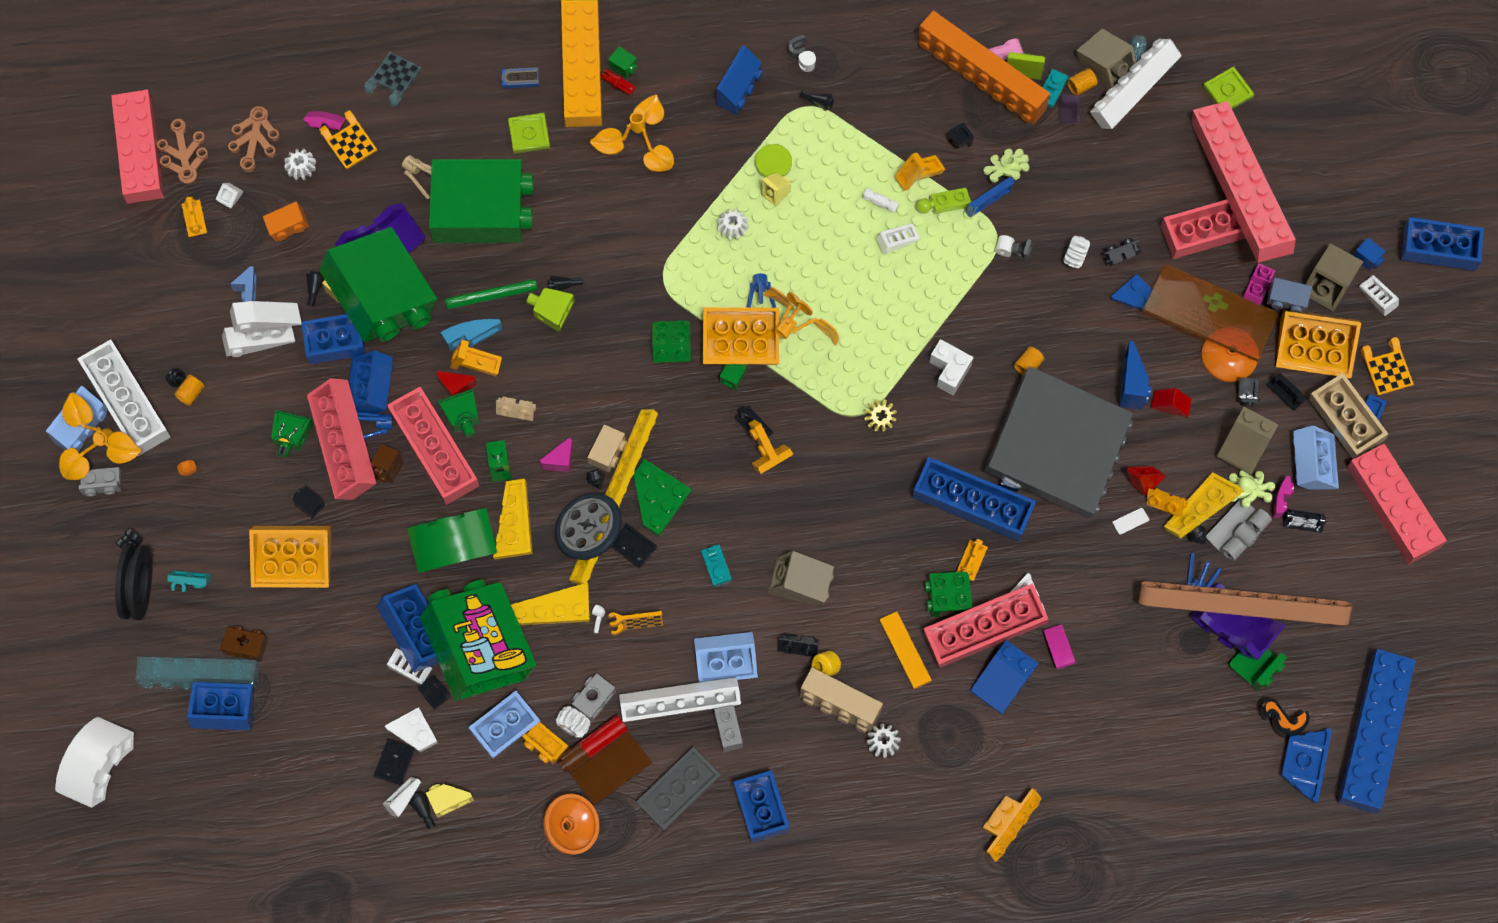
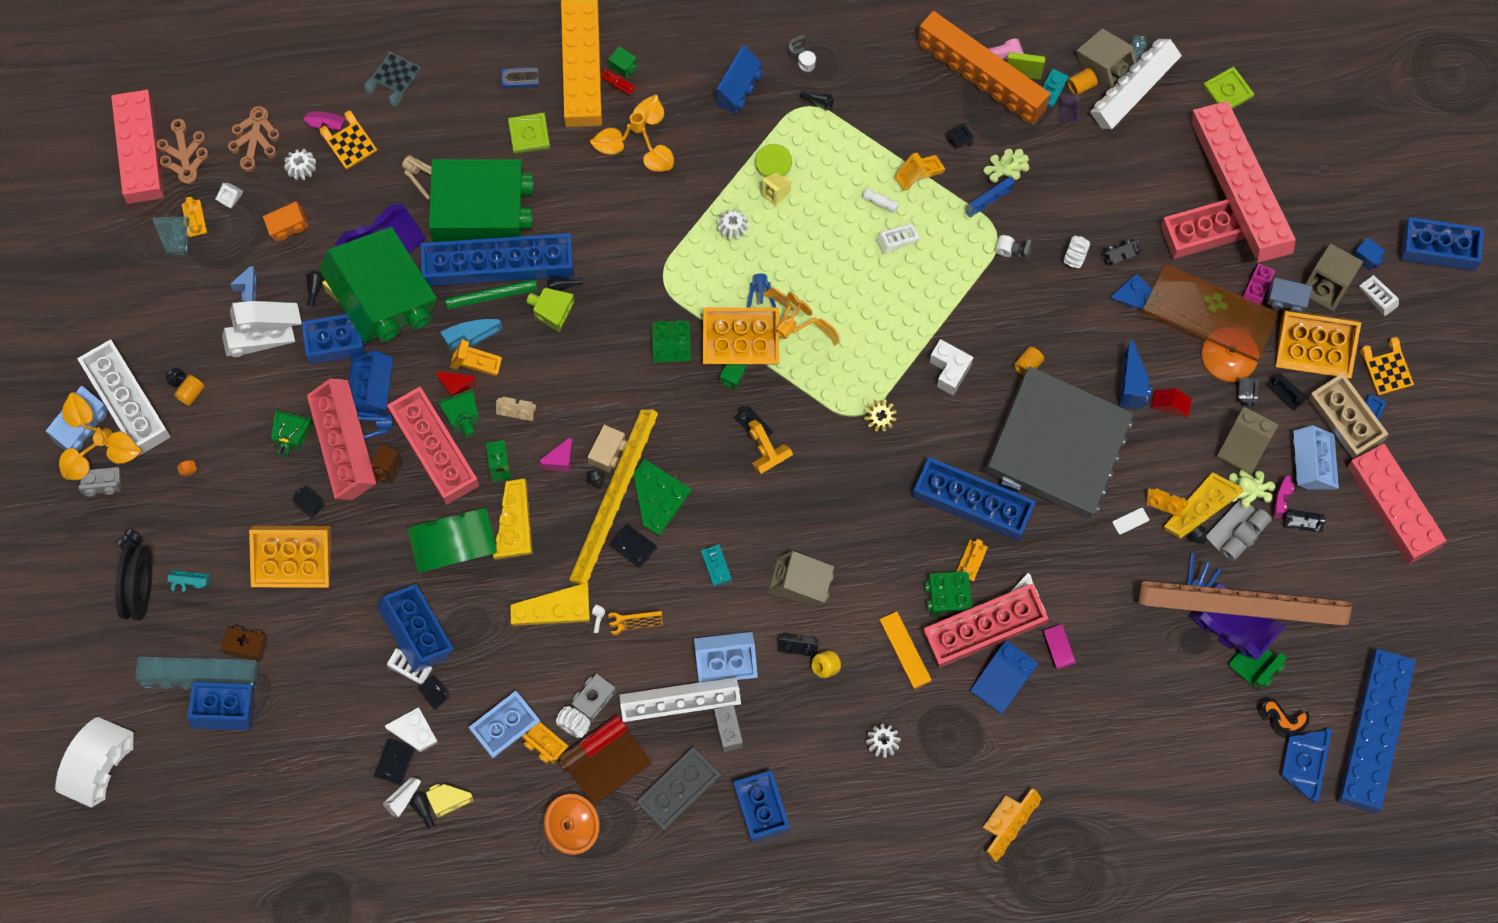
green brick [420,580,537,702] -> none
wedge [555,493,622,560] -> none
tan brick [800,668,883,733] -> none
lime plate [917,188,971,214] -> none
red slope [1127,466,1166,496] -> none
none -> clear light blue wing [153,216,189,255]
none -> blue brick [421,233,574,286]

